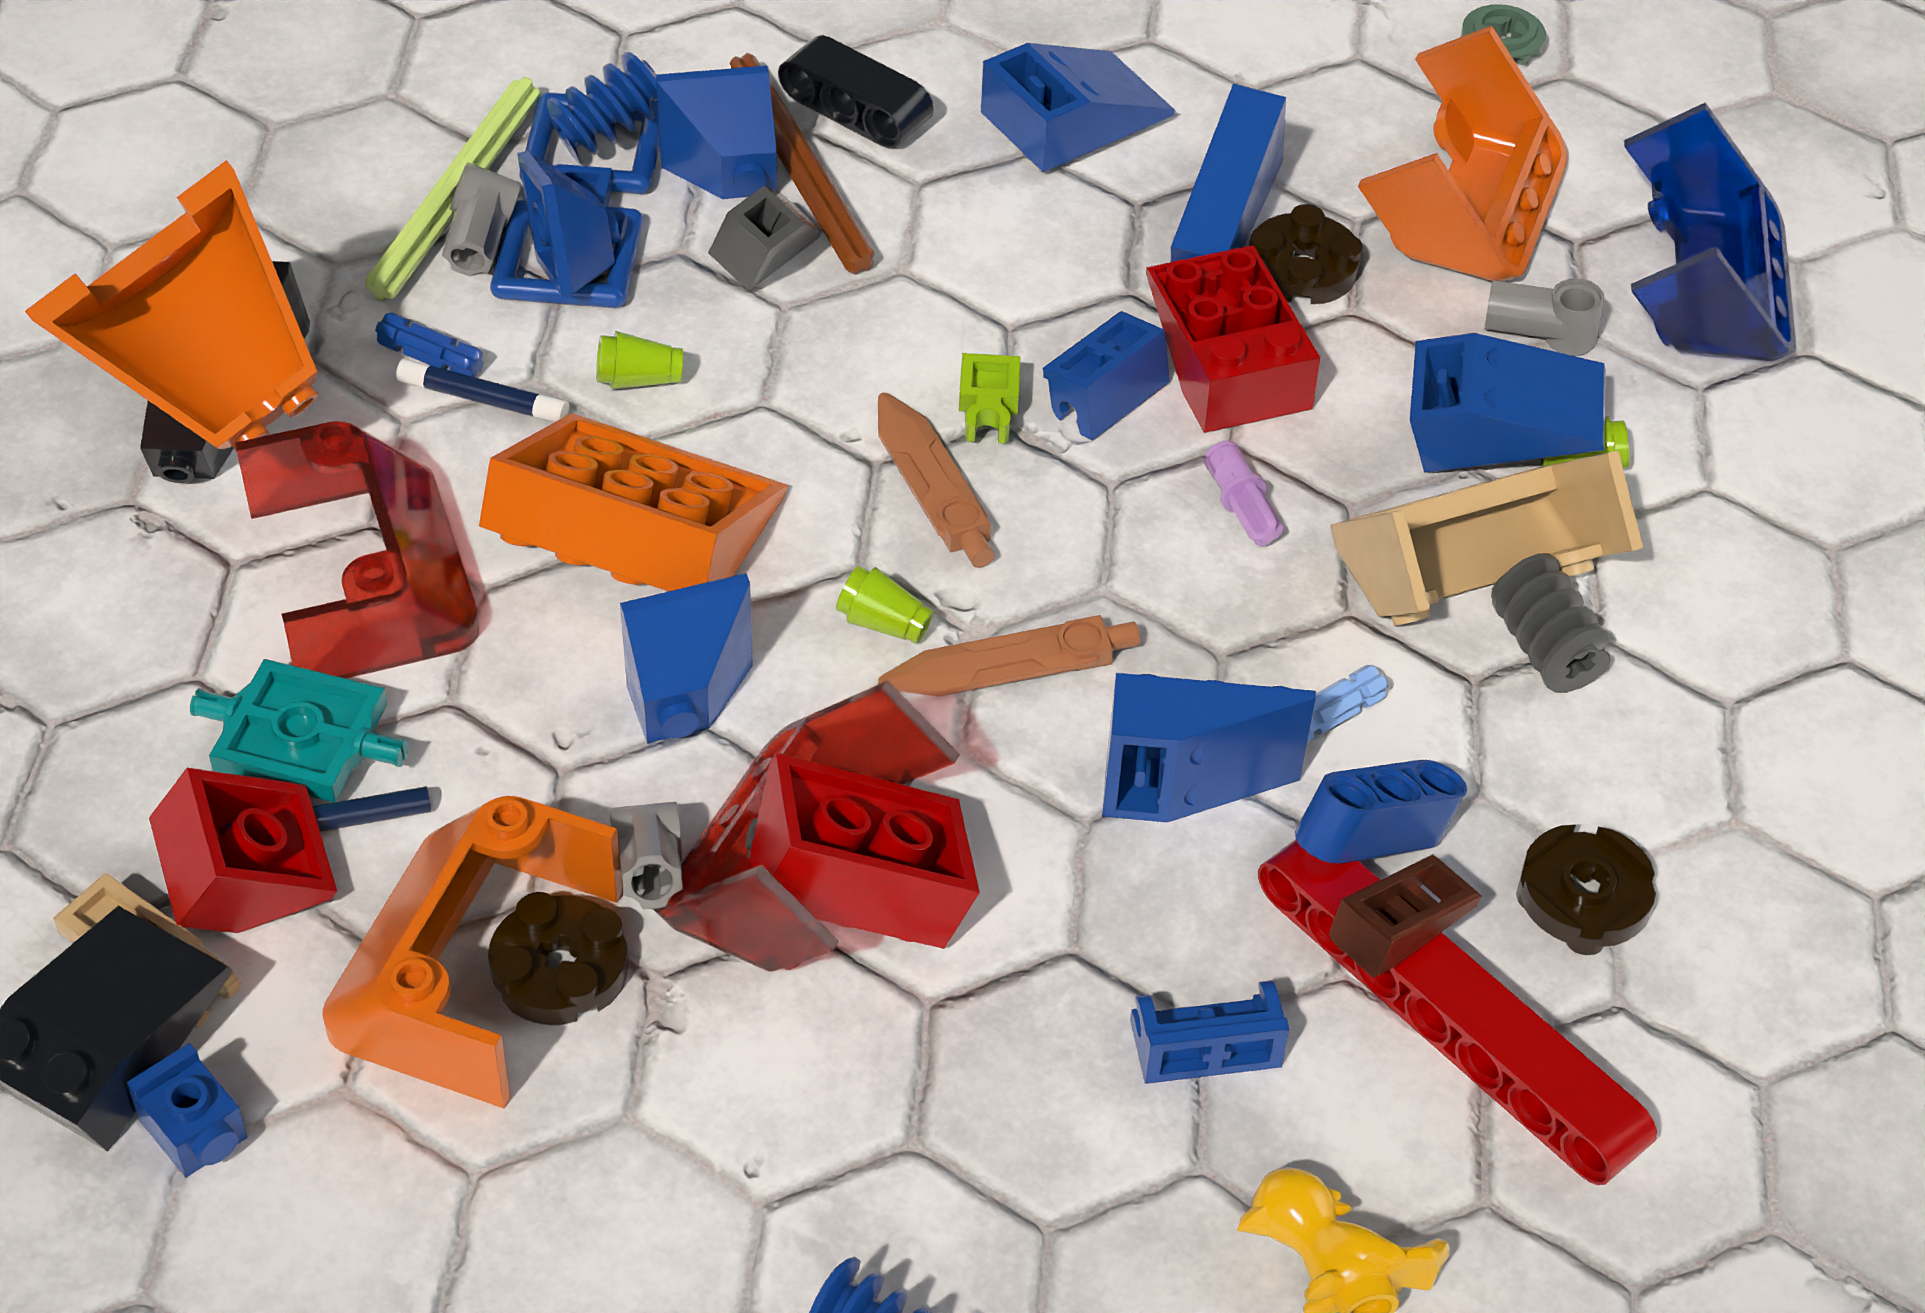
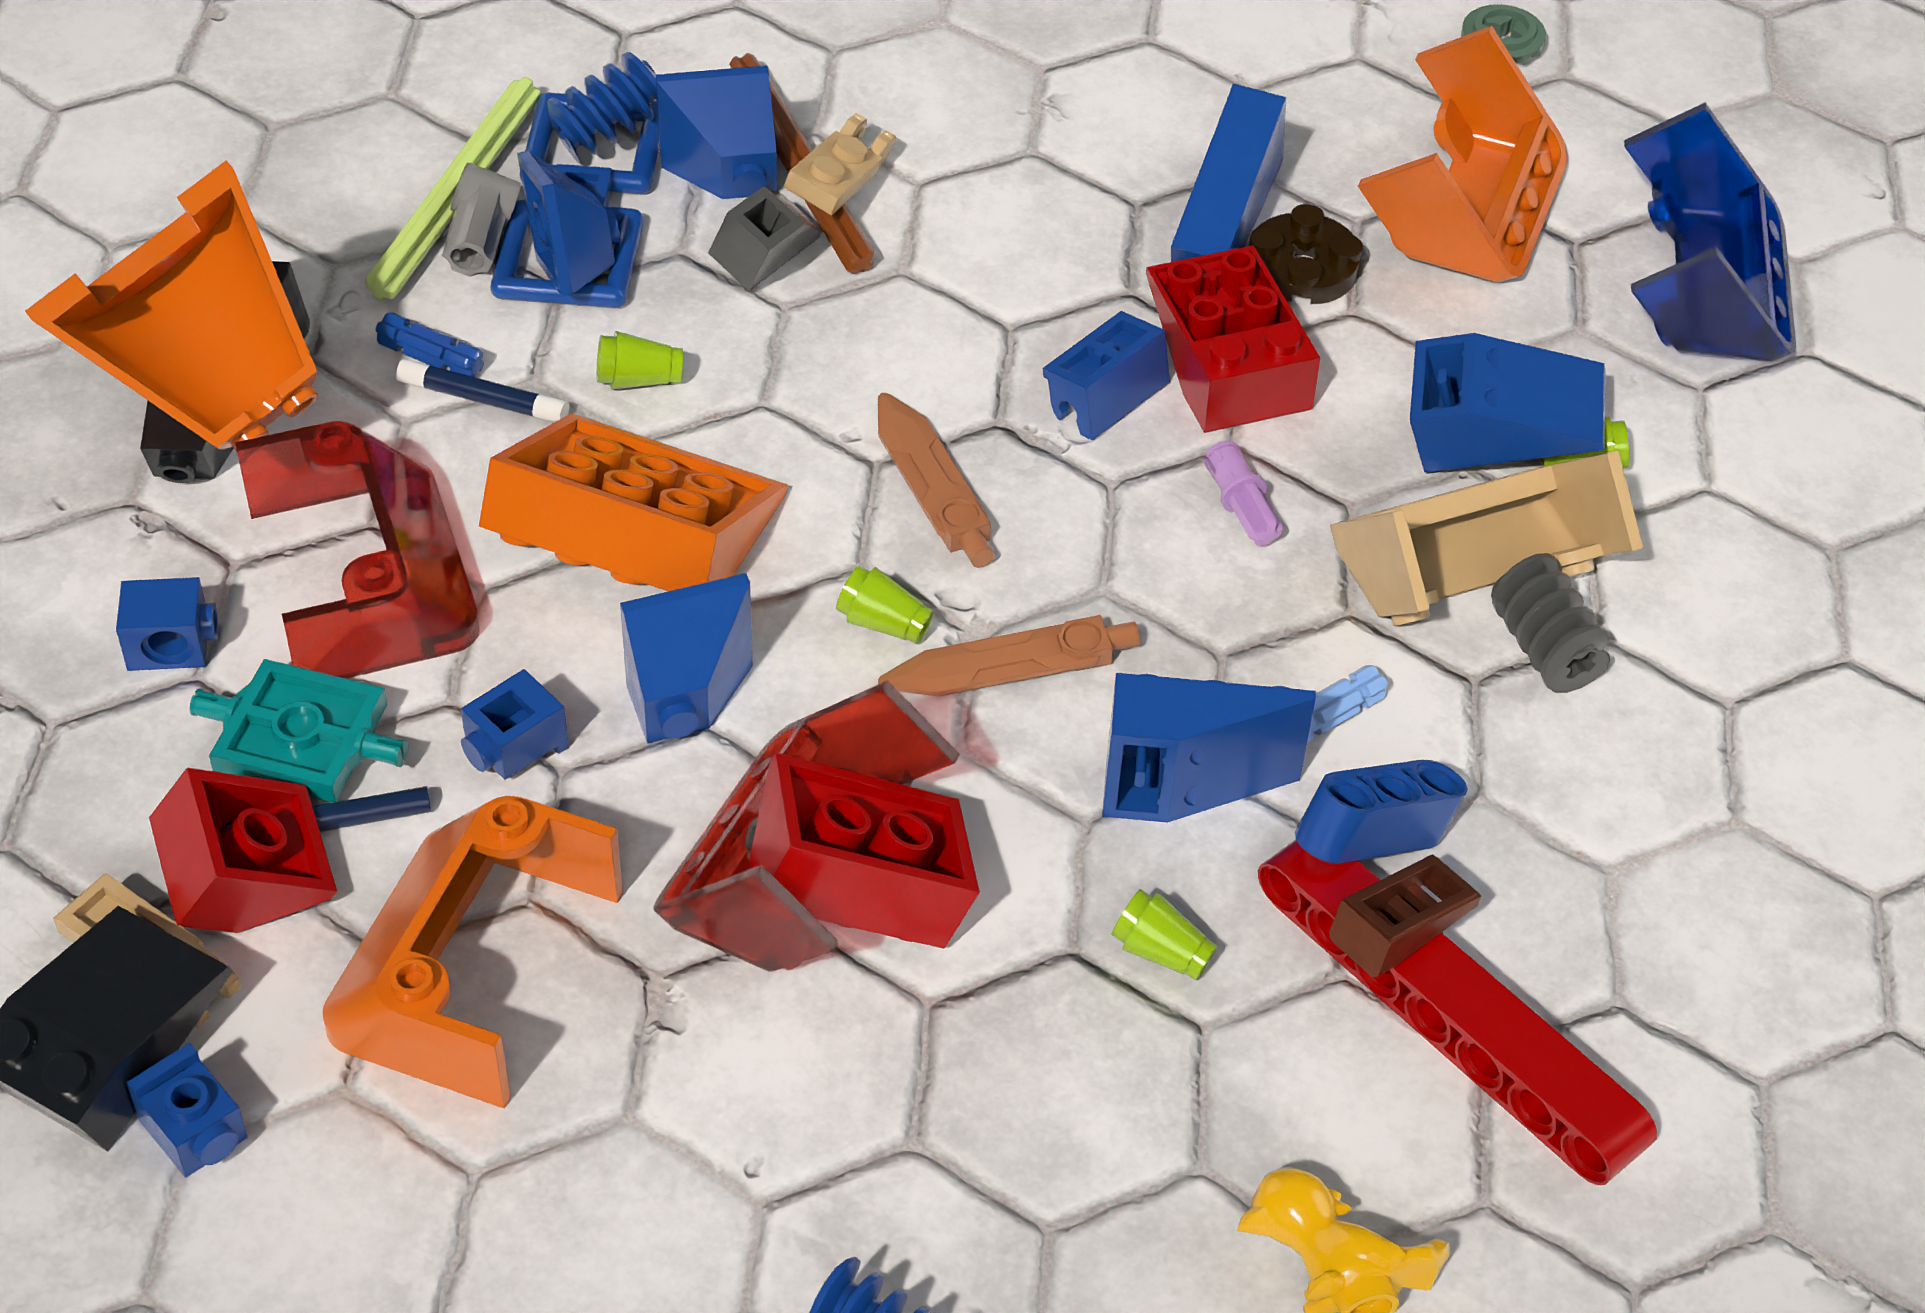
dark brown plate [488,892,629,1025] -> none
light grey piece [609,801,683,909] -> none
black beam [778,35,934,148] -> none
lime plate [959,353,1021,444] -> none
blue slope [981,43,1174,172] -> none
blue hinge [1130,980,1289,1084] -> none
light grey piece [1485,278,1604,355] -> none
dark brown plate [1516,824,1656,955] -> none
none -> blue brick [116,577,218,671]
none -> blue brick [461,669,569,780]
none -> tan hinge [784,113,896,216]
none -> lime cone [1111,889,1218,981]

